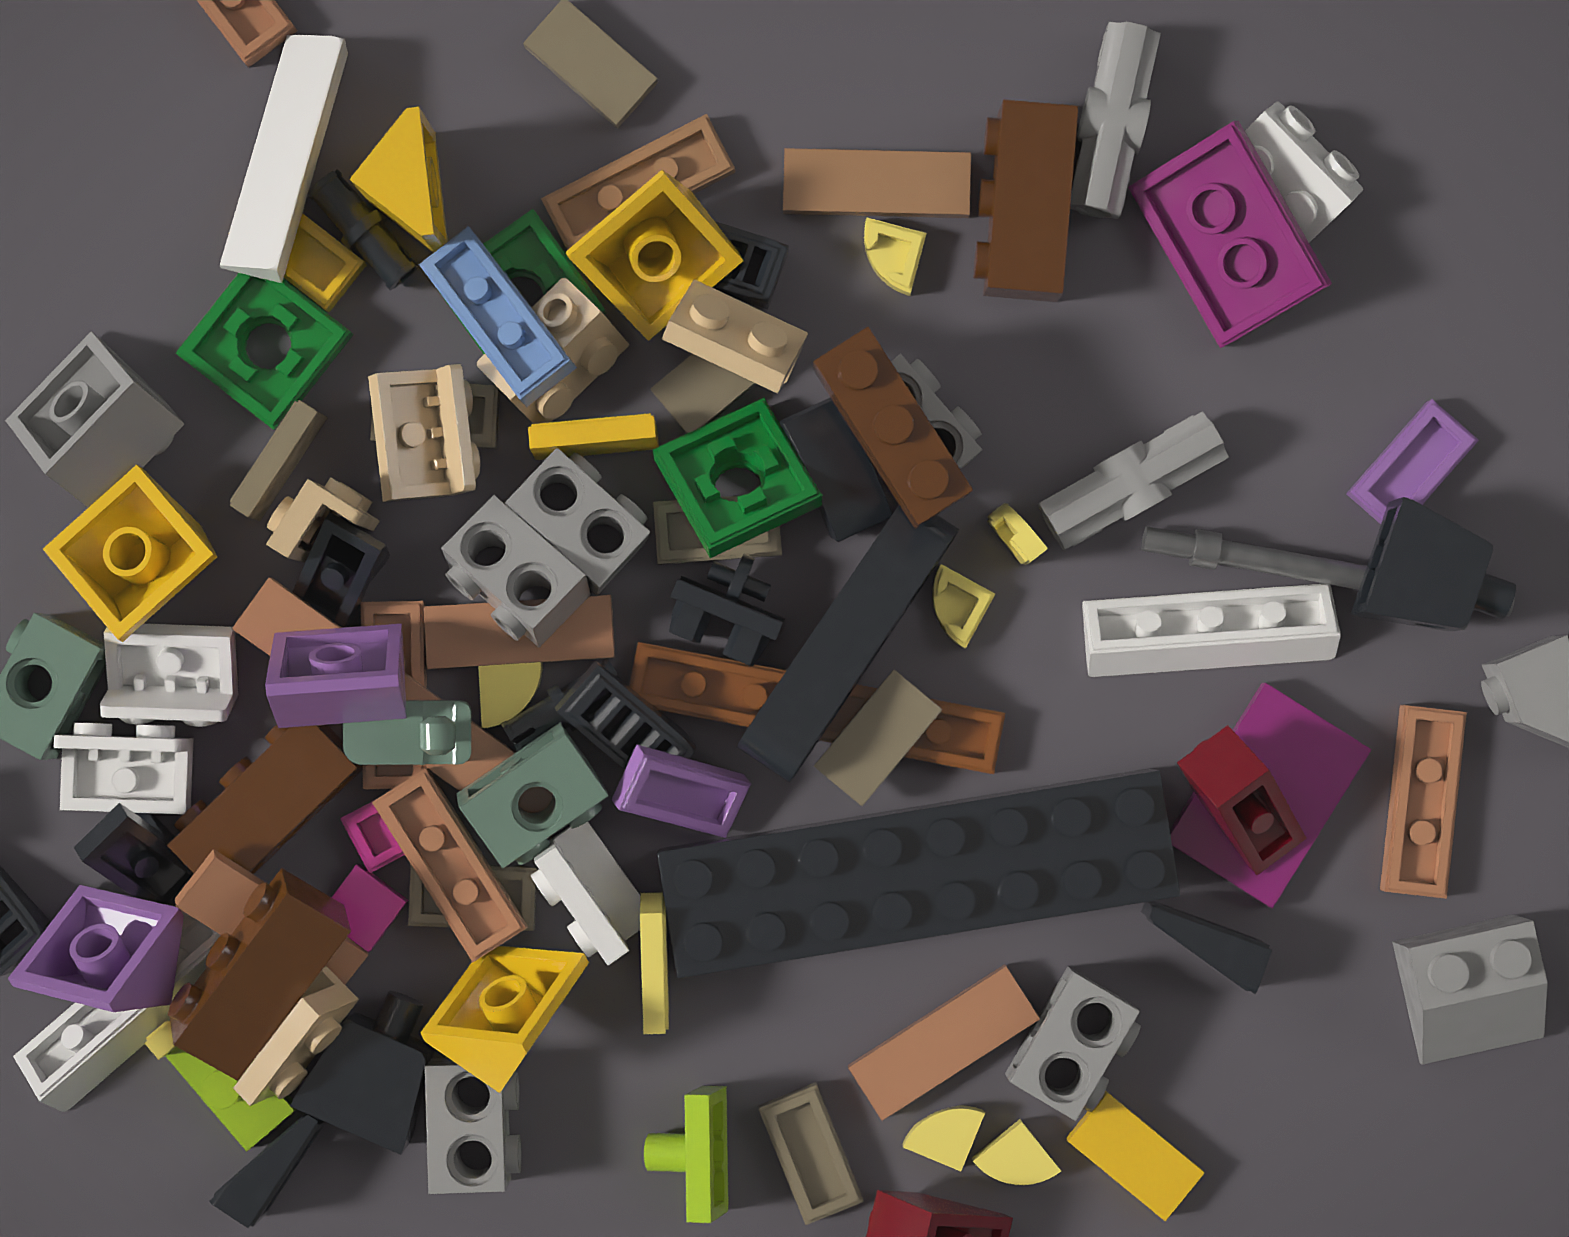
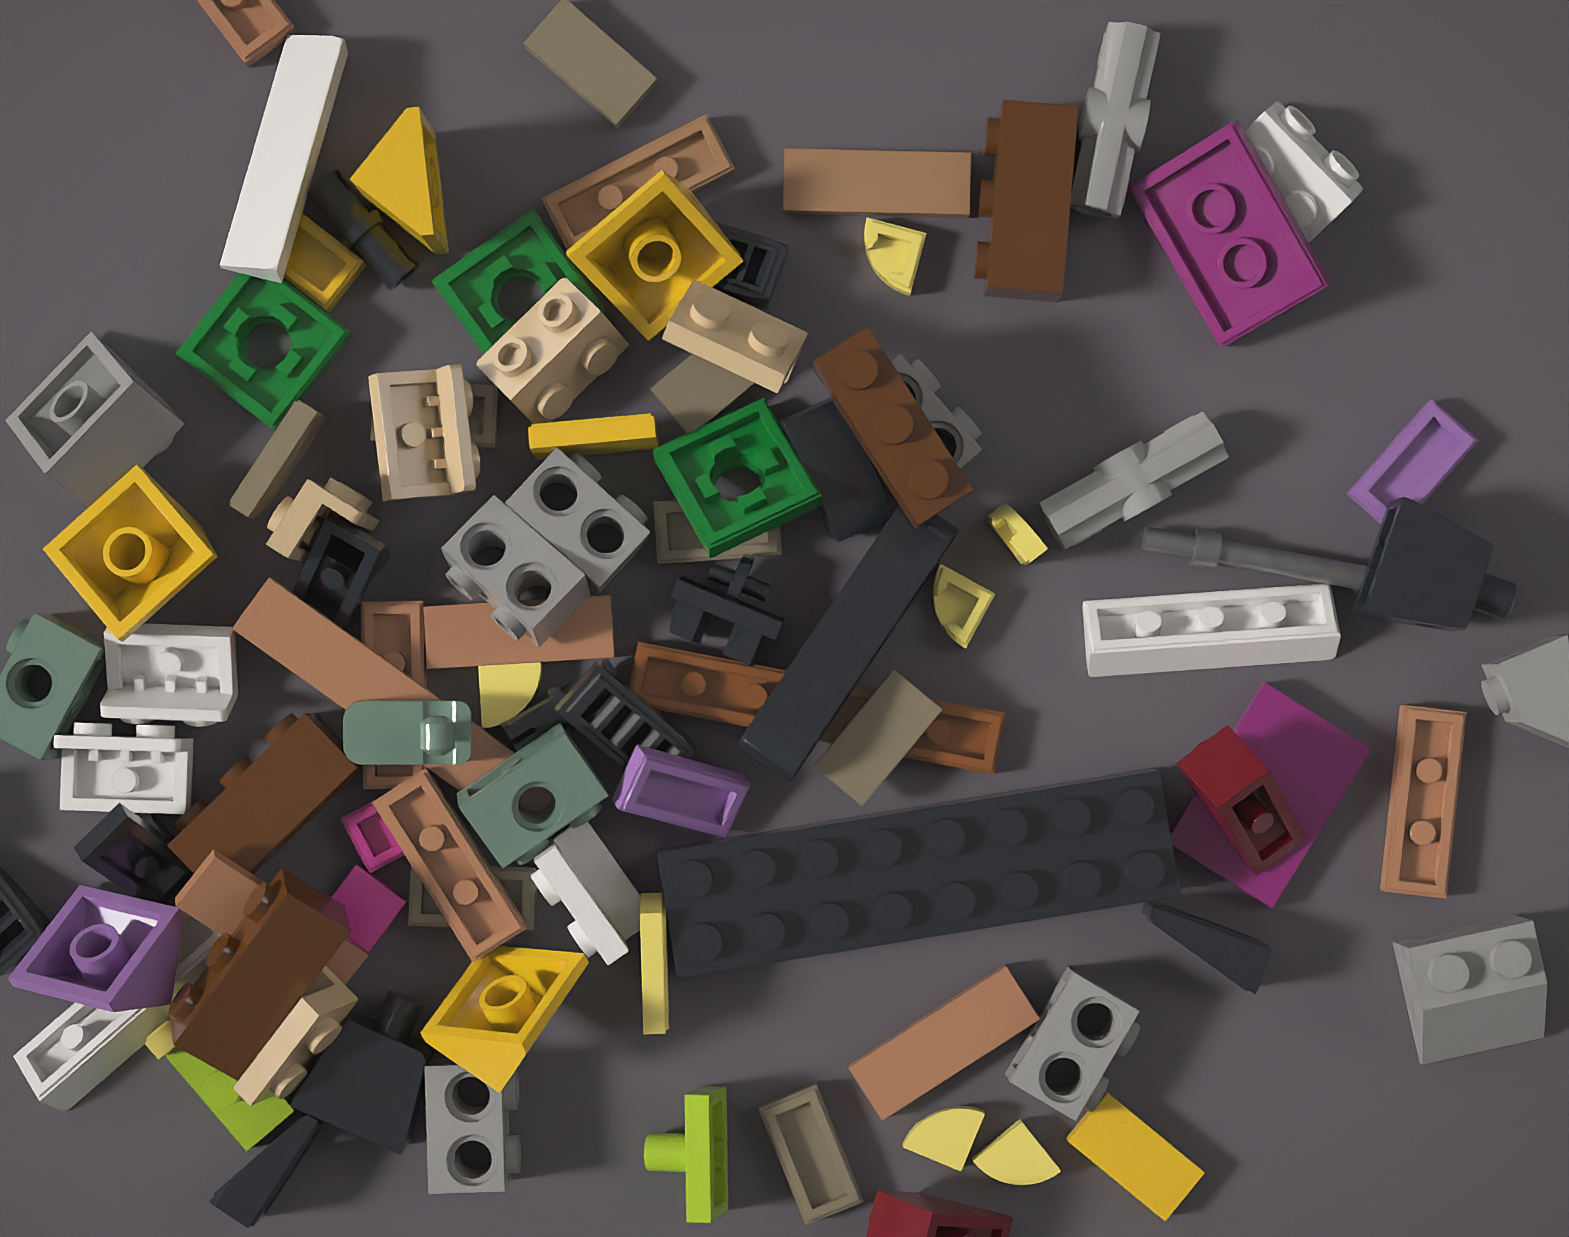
medium lavender slope [265,624,407,728] -> none
medium blue tile [419,226,577,407] -> none

